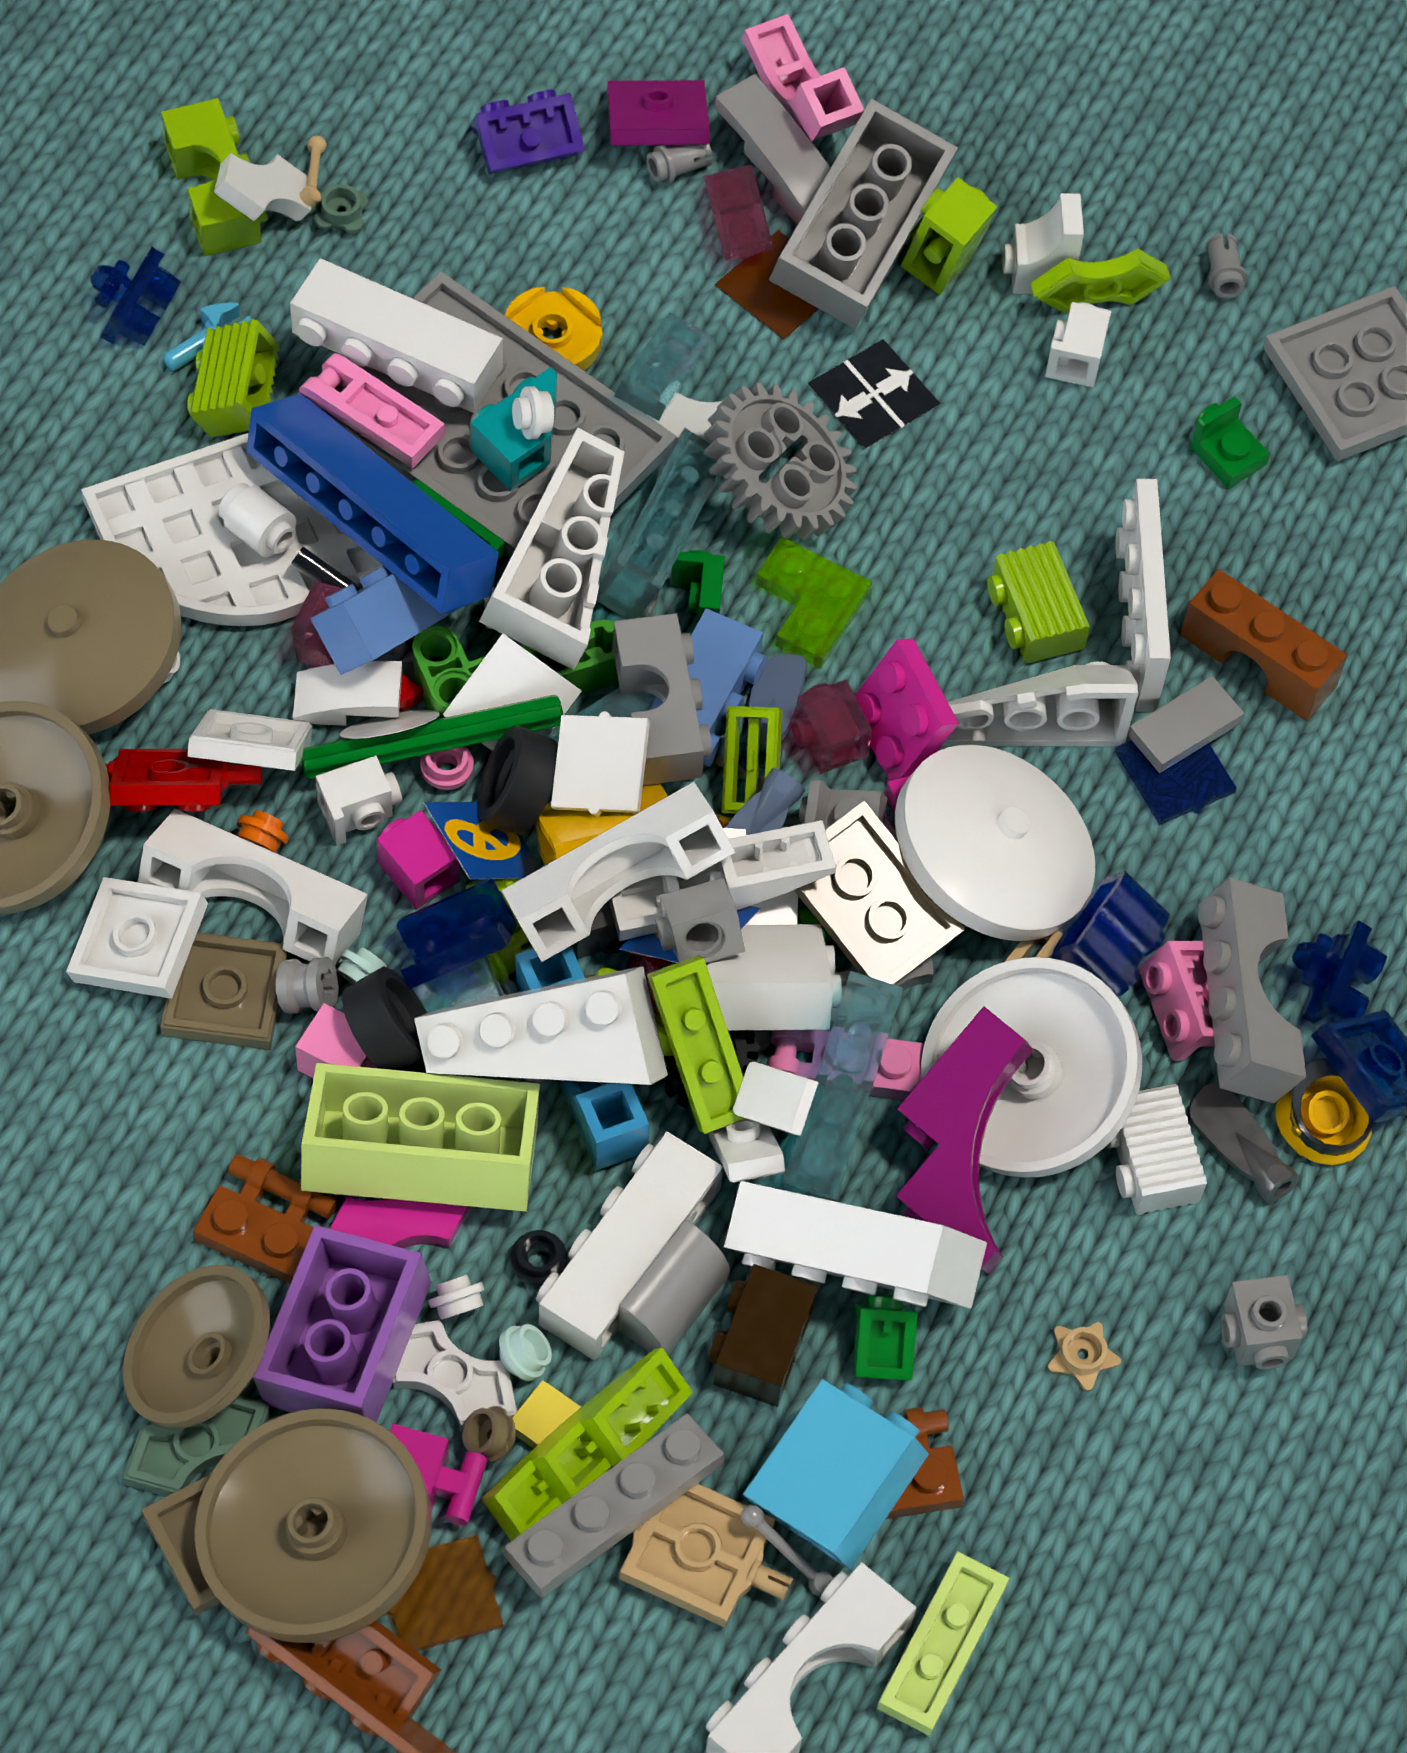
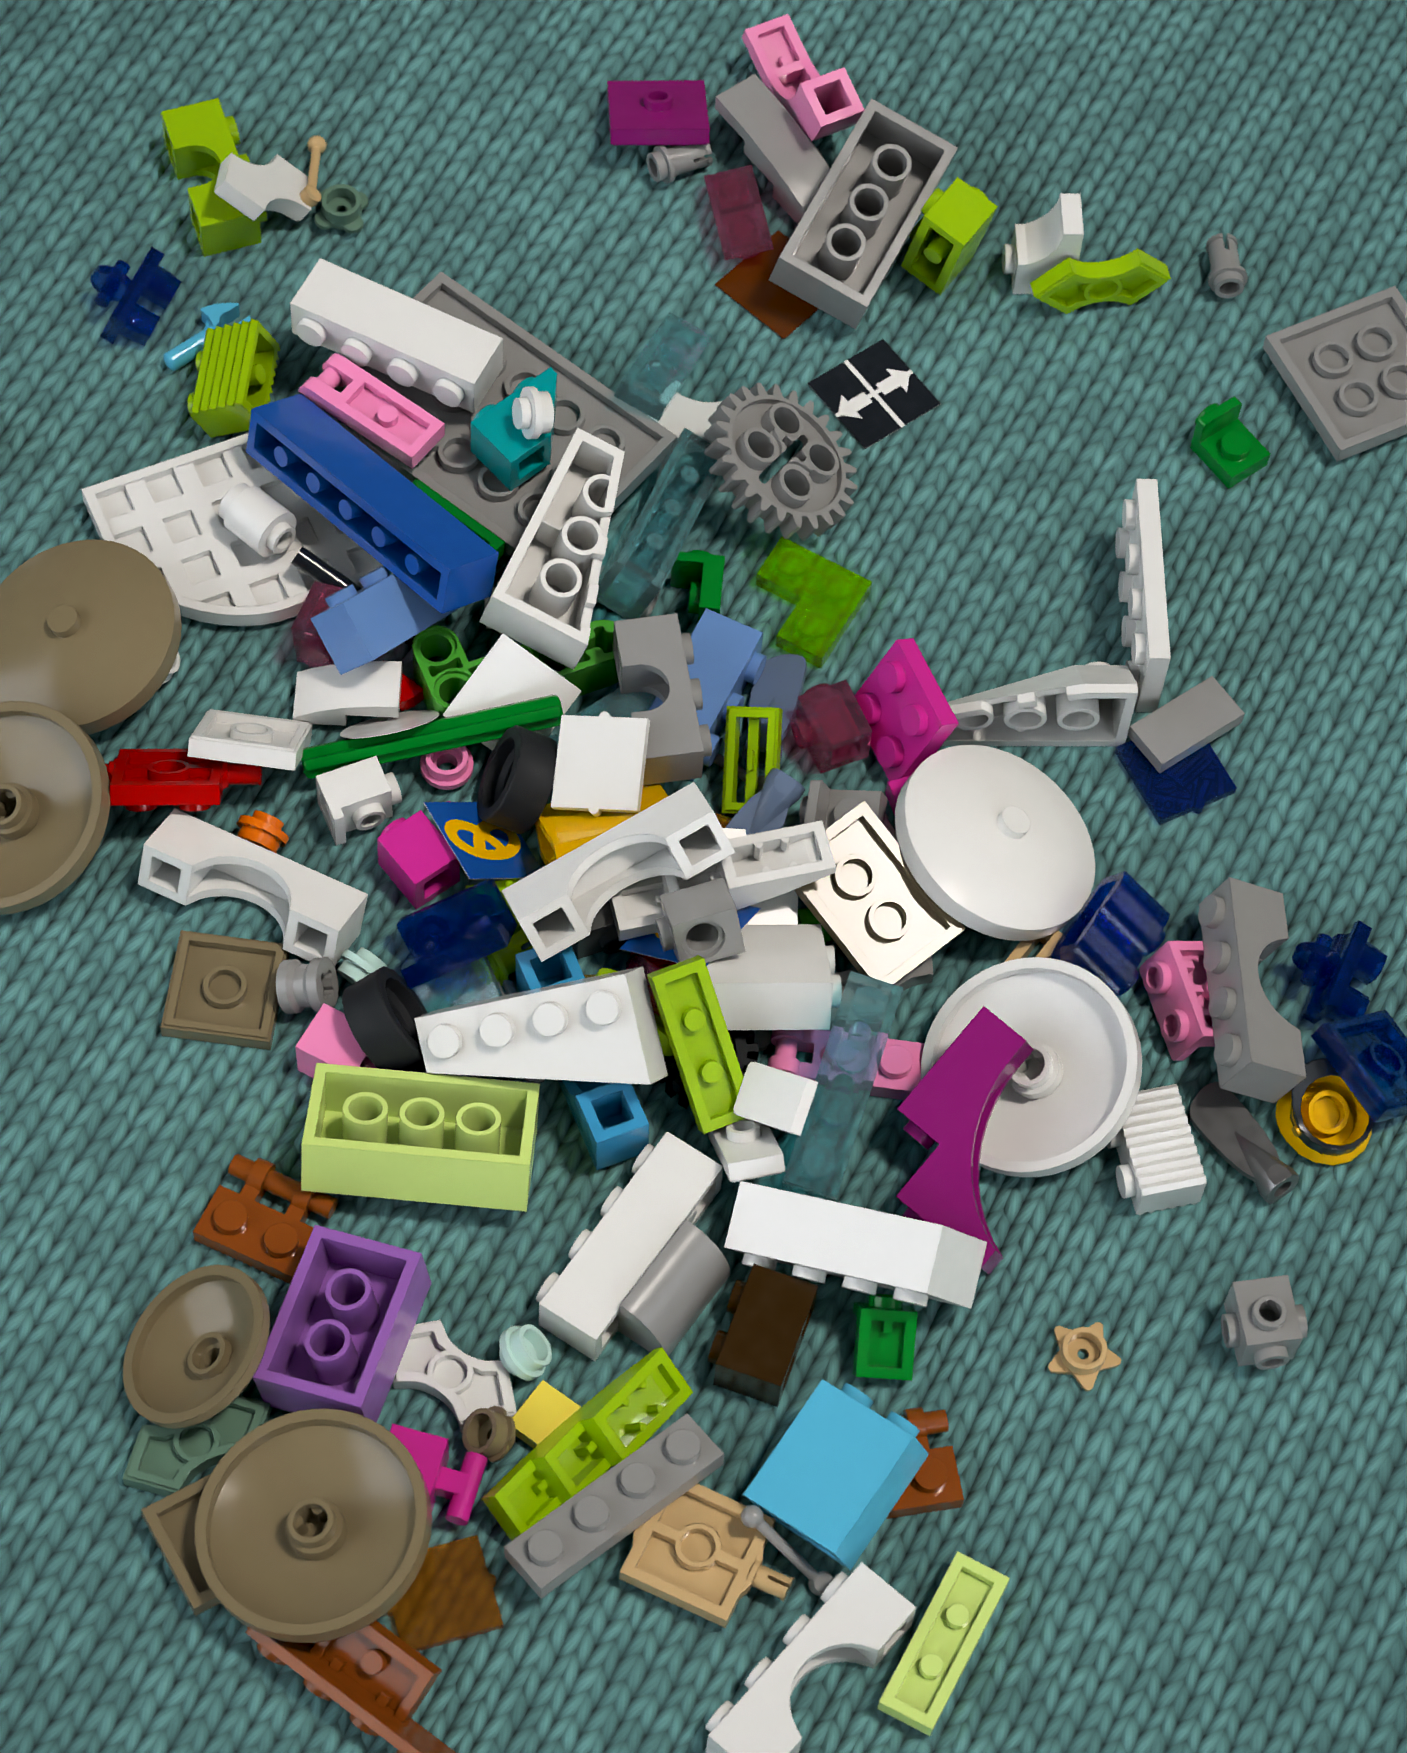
white plate [66,877,208,999] -> none
dark pink tile [330,1196,471,1248] -> none
white plate [428,1274,485,1320] -> none
dark purple bracket [471,89,585,175] -> none
yellow plate [505,286,603,371] -> none
black plate [511,1230,567,1286] -> none
lime brick [987,541,1090,664] -> none
white brick [1045,302,1111,388] -> none
dark orange arch [1180,569,1347,721] -> none

